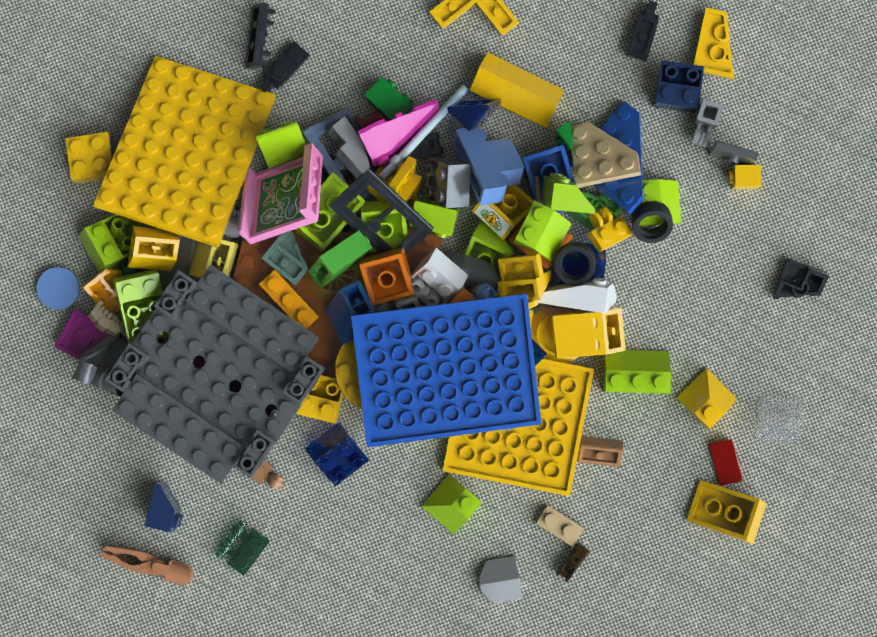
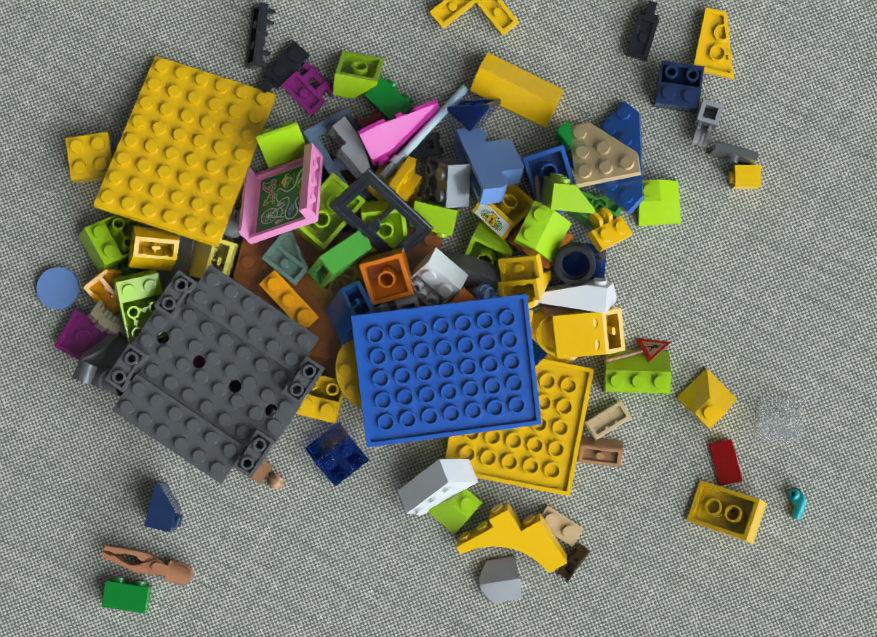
clear green plate [215,519,271,576] -> none
black tyre [631,201,673,243] -> none
black slope [772,257,829,299] -> none
none -> green brick [101,576,152,614]
none -> magenta plate [281,61,334,117]
none -> lime slope [333,51,384,99]
none -> white wedge [398,459,478,515]
none -> yellow arch [456,502,567,573]
none -> tan plate [584,400,632,441]
none -> piece [605,338,671,363]
none -> teal arm [788,488,807,520]

